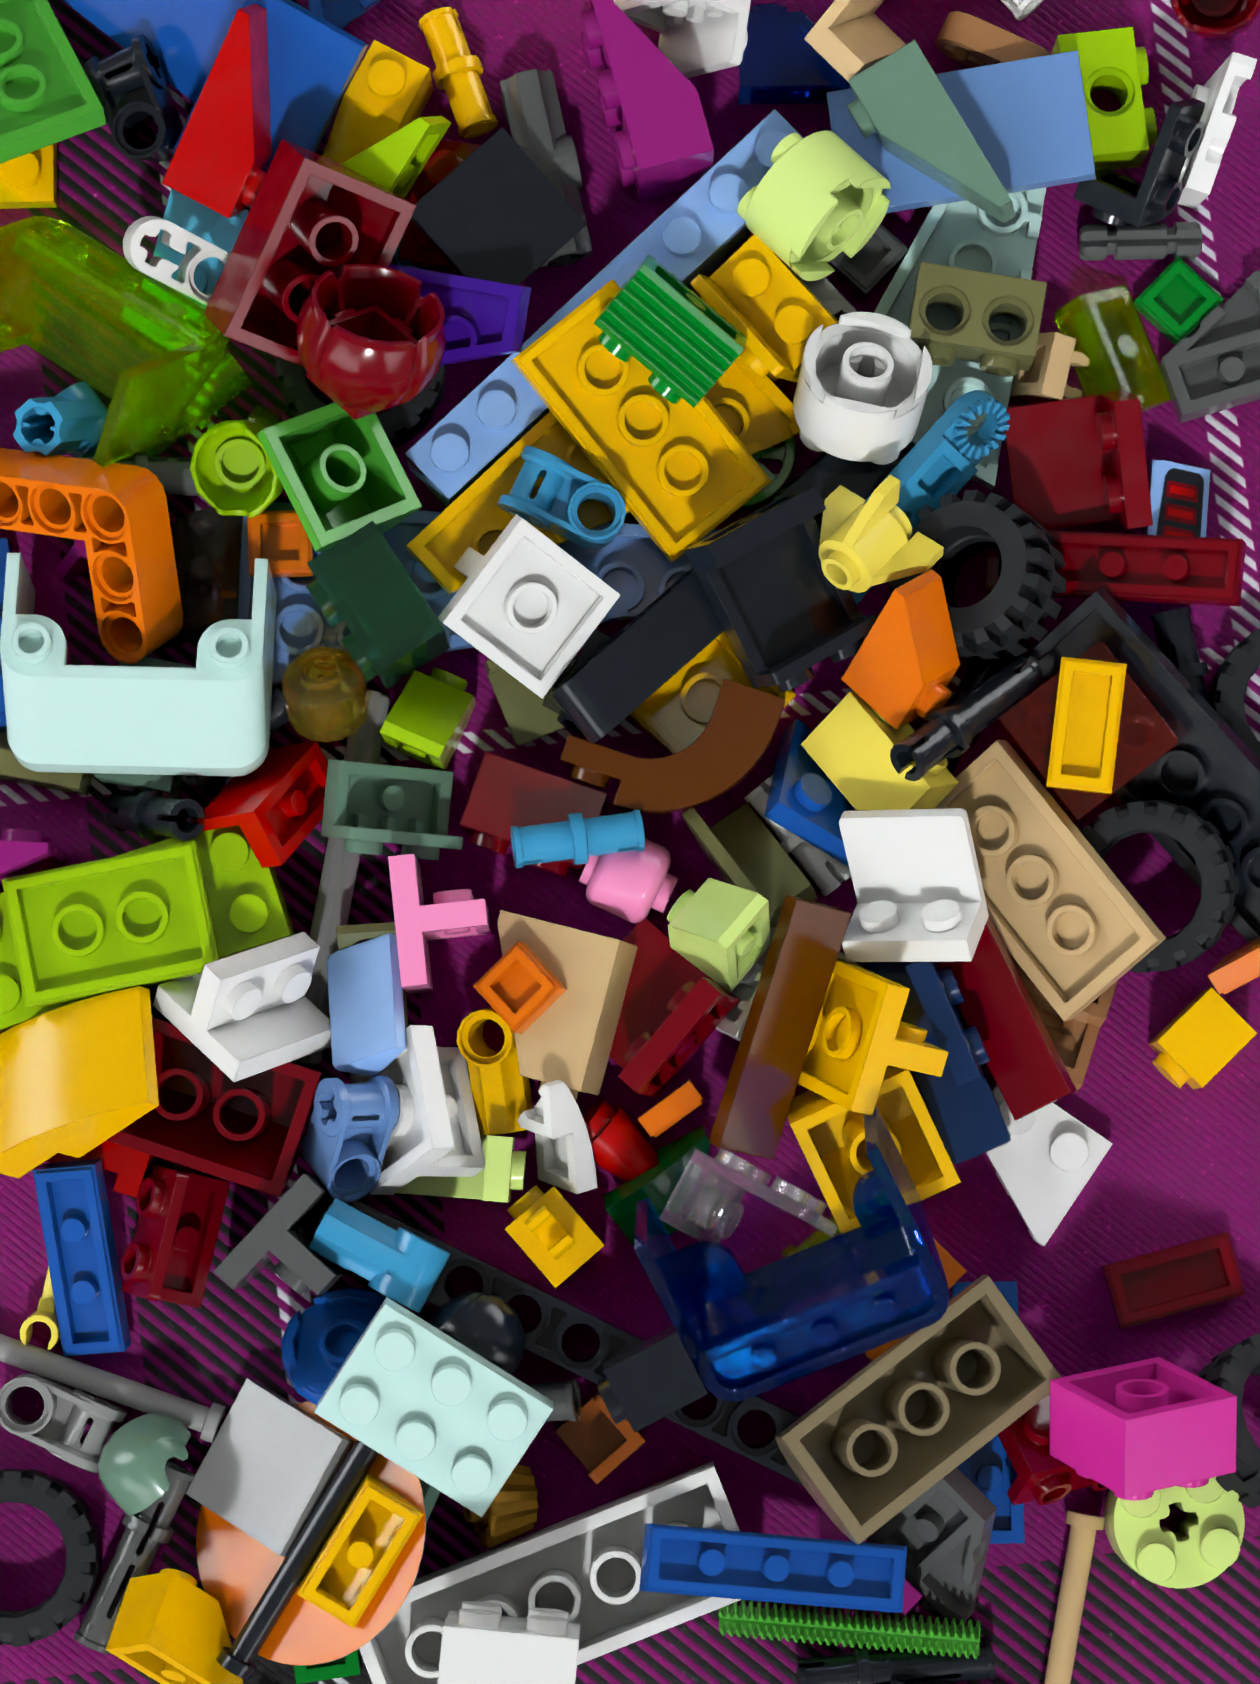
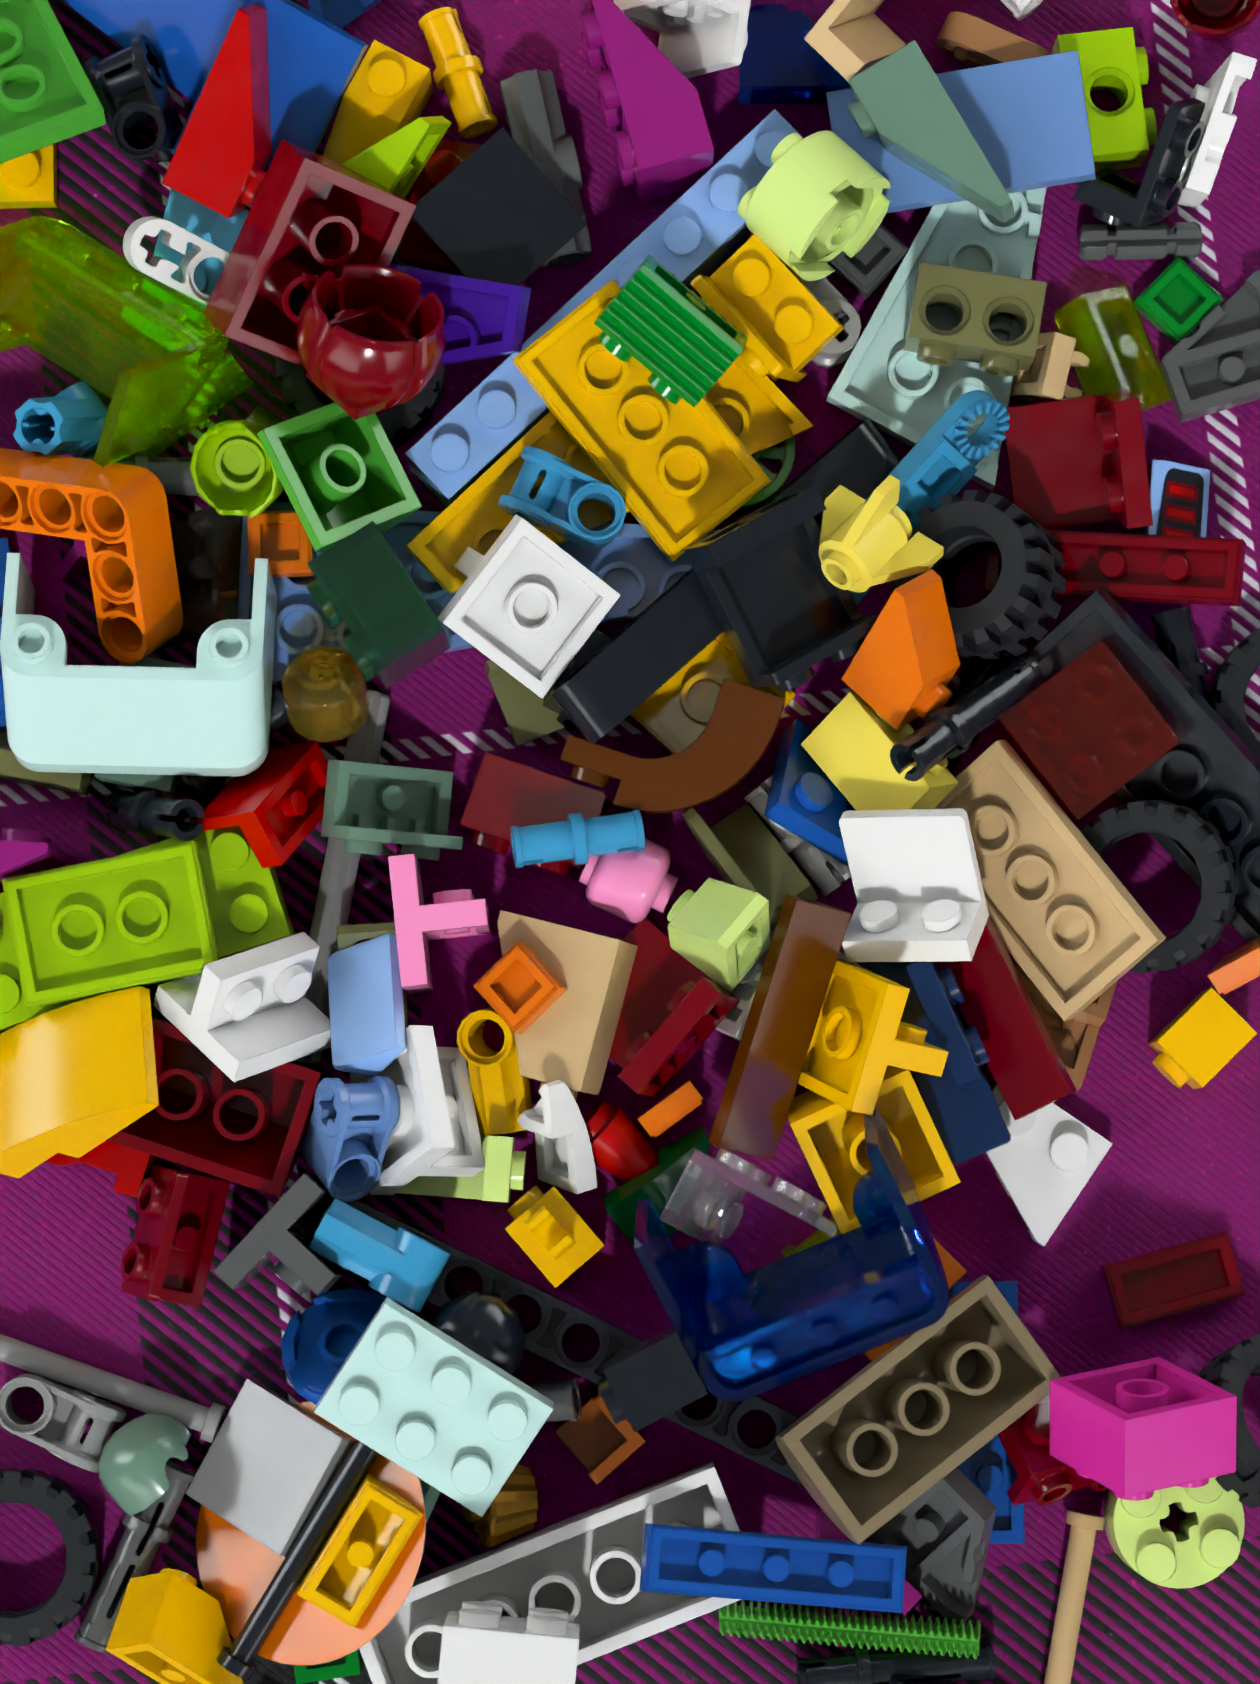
light yellow hand [20,1266,61,1350] -> none
blue tile [33,1159,131,1356] -> none
lime slope [380,667,476,771] -> none
white brick [793,312,933,465] -> none
yellow tile [1046,657,1127,794] -> none

